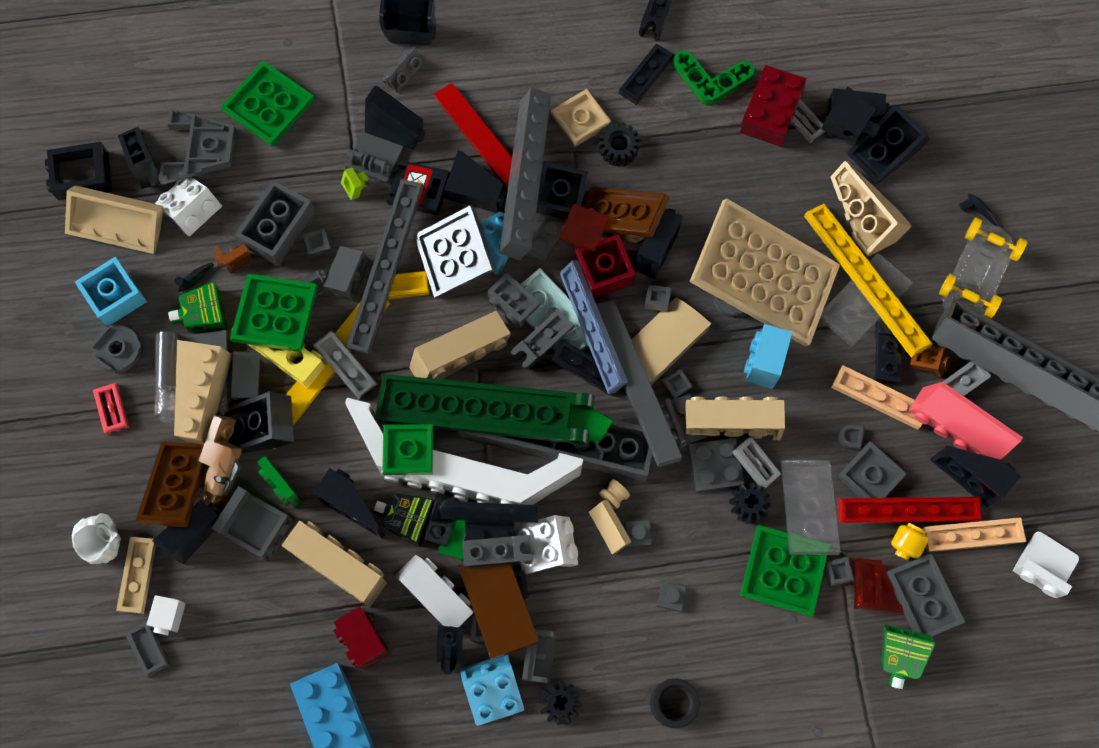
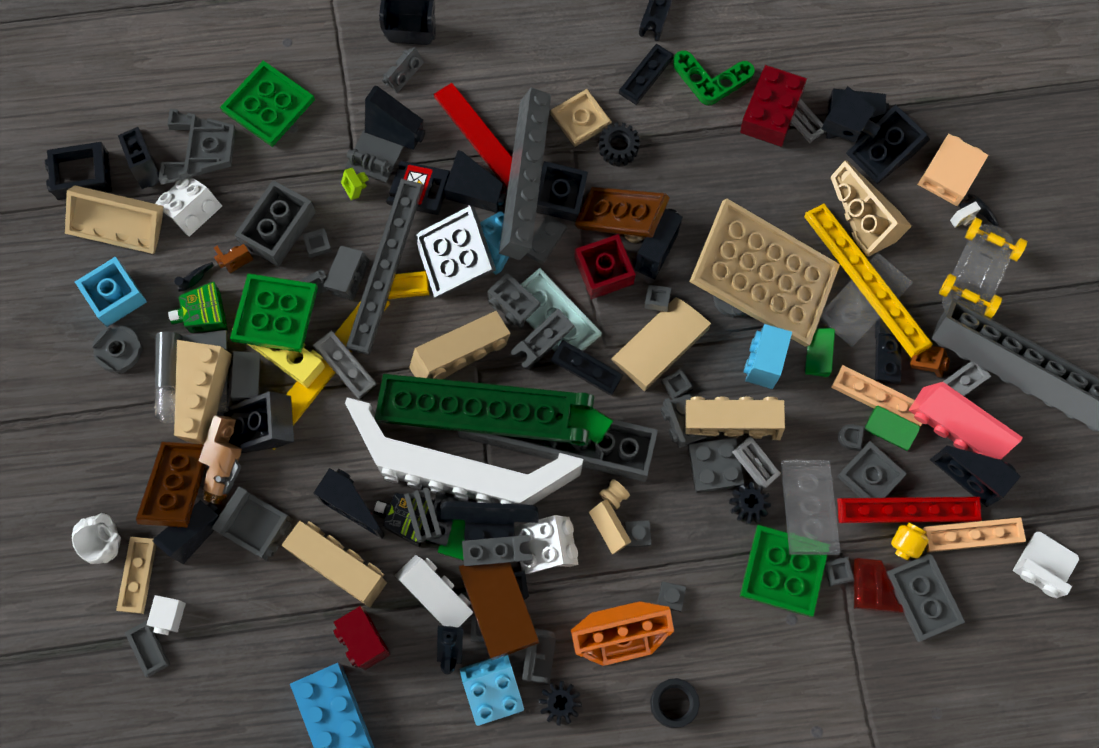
coral tile [93,382,130,435] -> none
green plate [257,456,303,509] -> none
green tile [382,424,434,475] -> none
clear red piece [559,204,609,252] -> none
sand blue tile [560,260,628,394] -> none
dark grey tile [596,300,682,467] -> none
green torso [882,624,935,689] -> none
none -> dark grey tile [404,487,442,543]
none -> orange wedge [571,601,674,666]
none -> green slope [805,328,835,377]
none -> green slope [864,406,921,451]
none -> light nougat panel [917,133,988,206]
none -> white plate [950,201,981,228]

